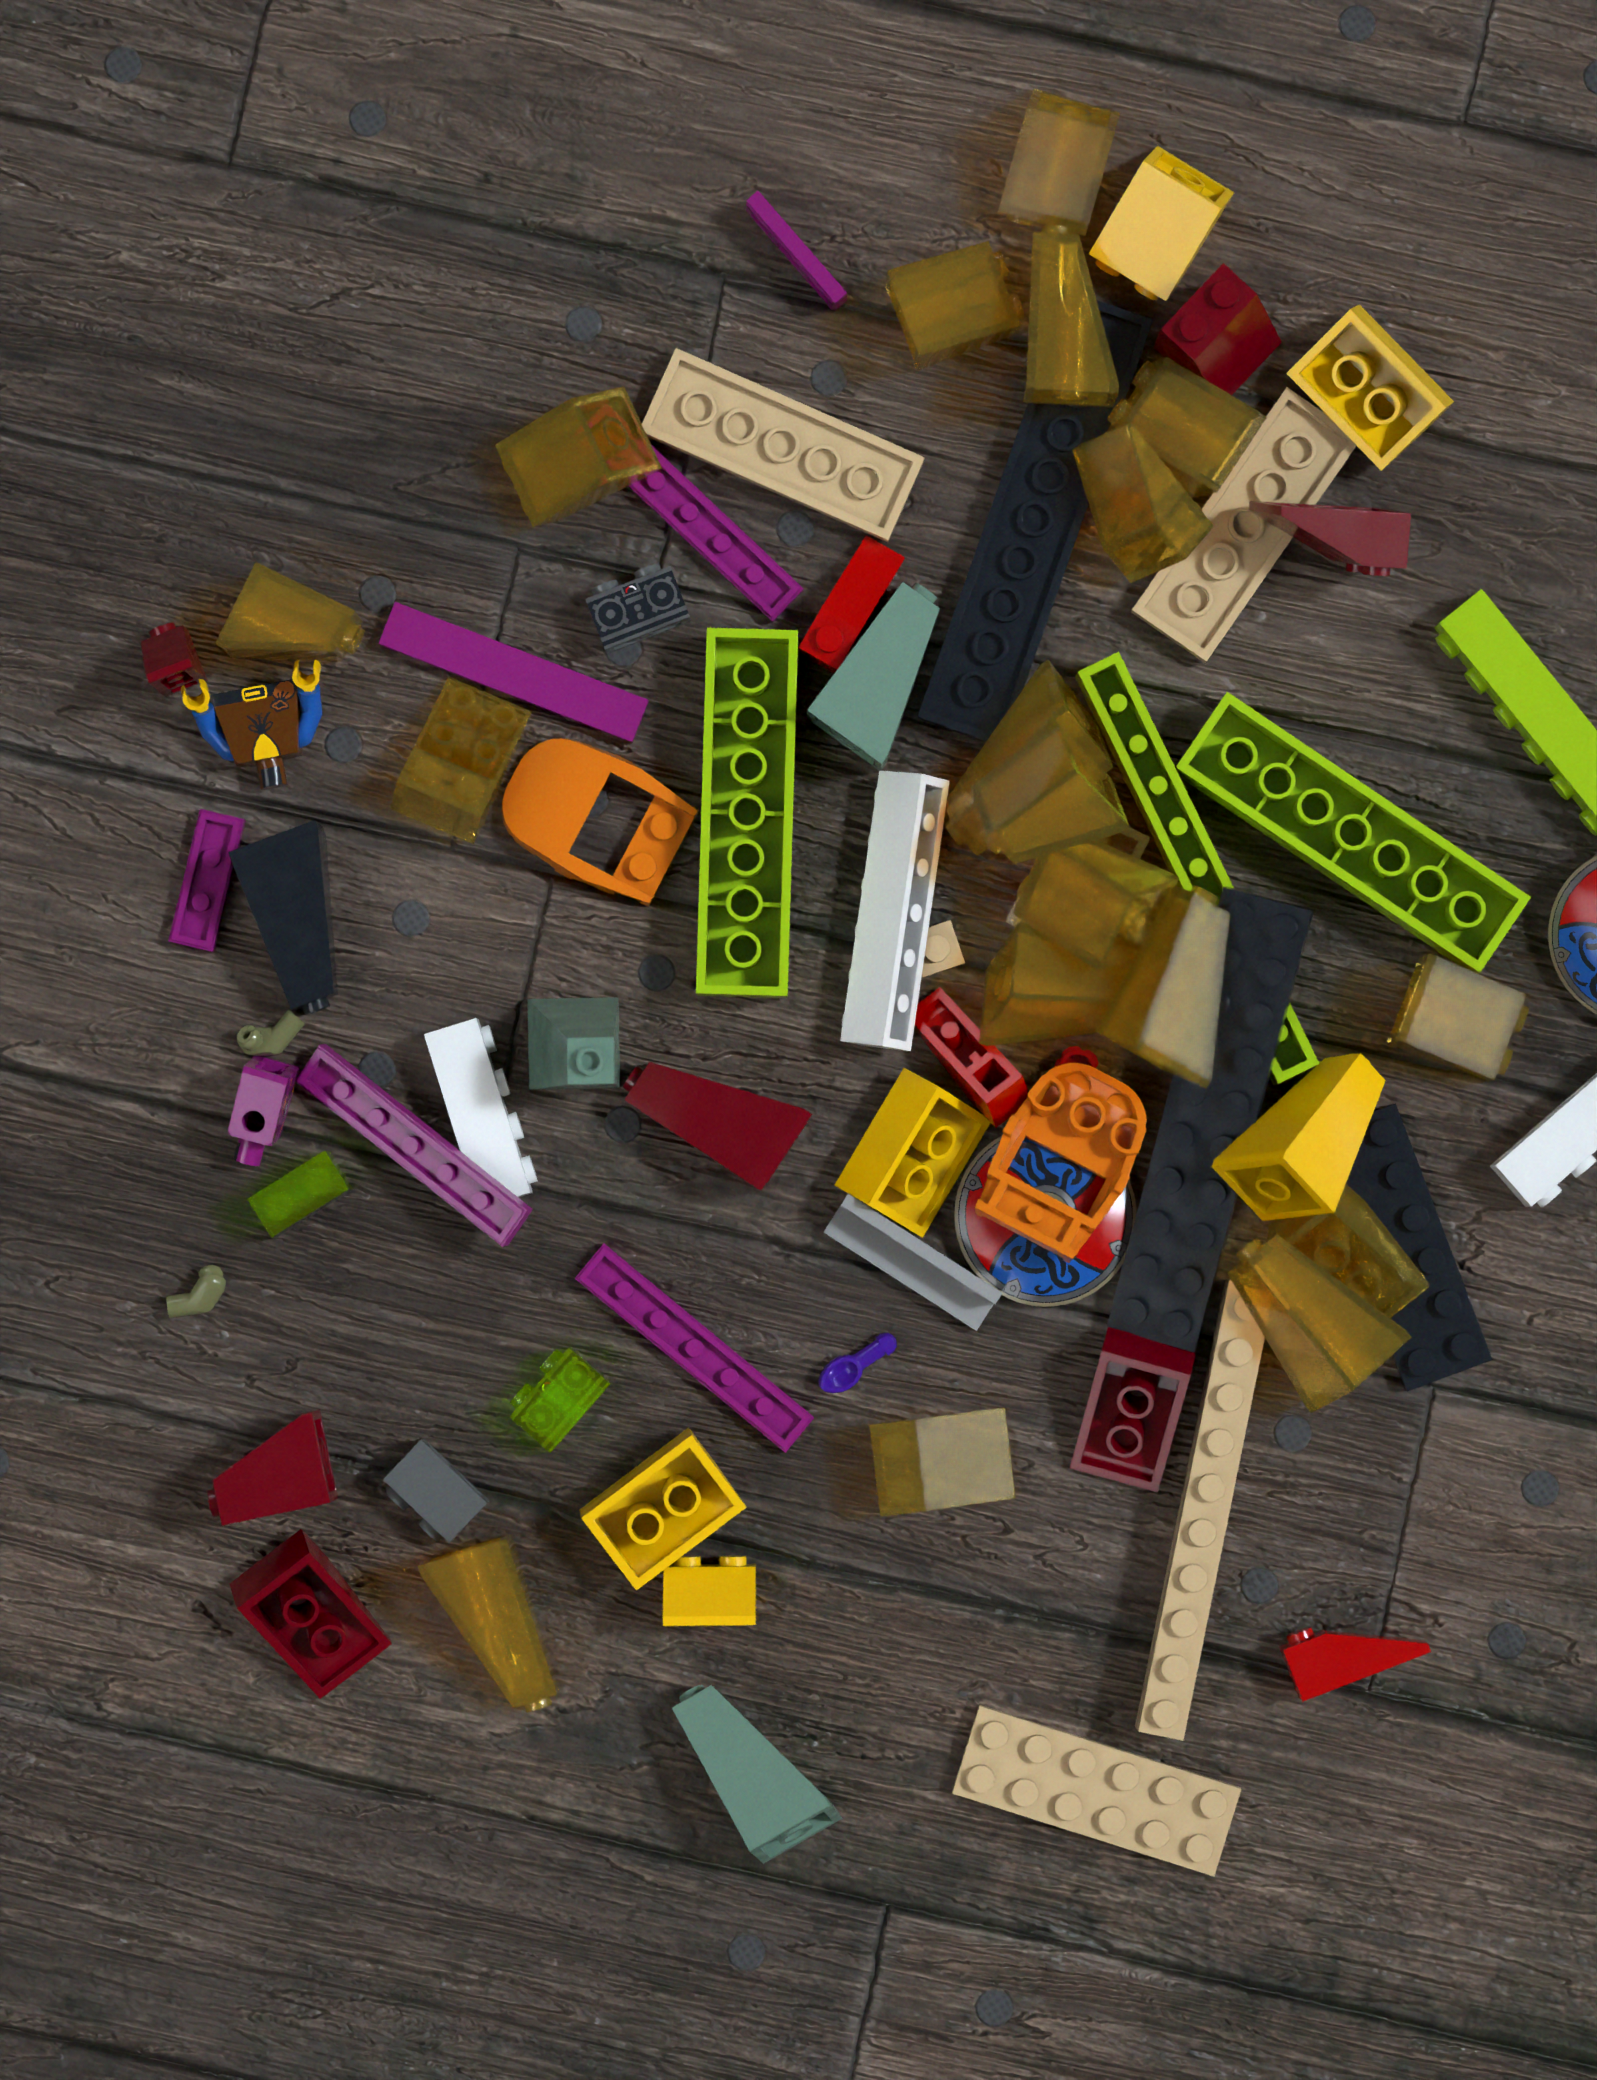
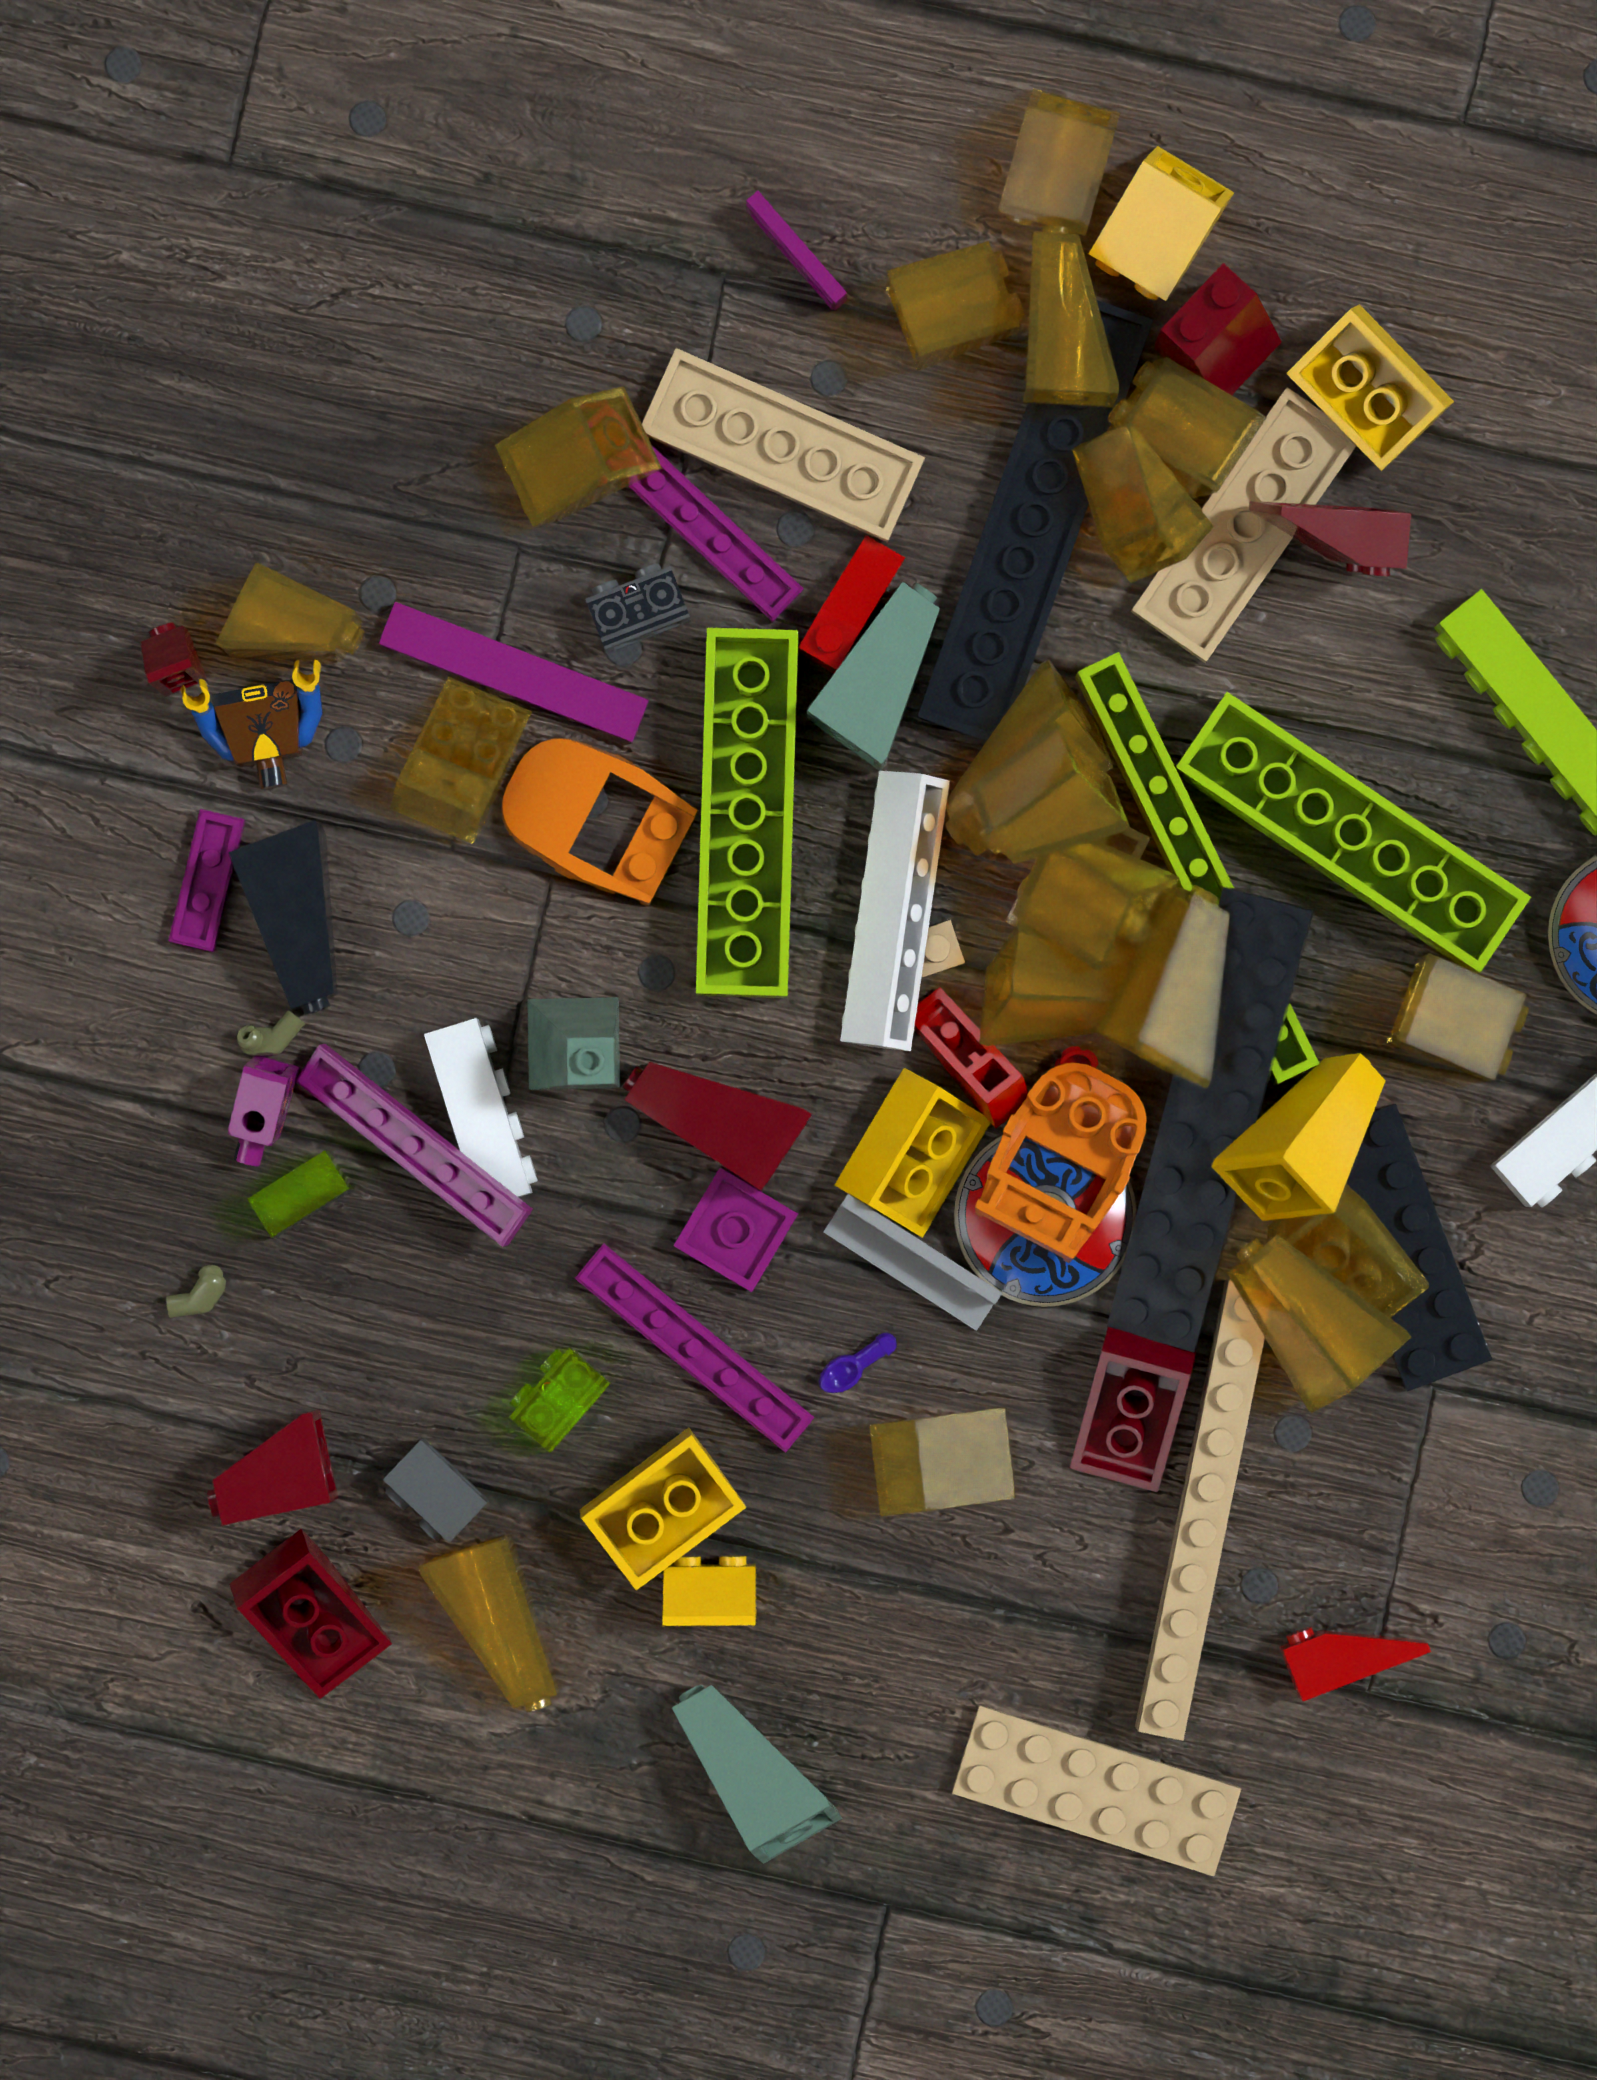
none -> magenta plate [674,1168,798,1292]

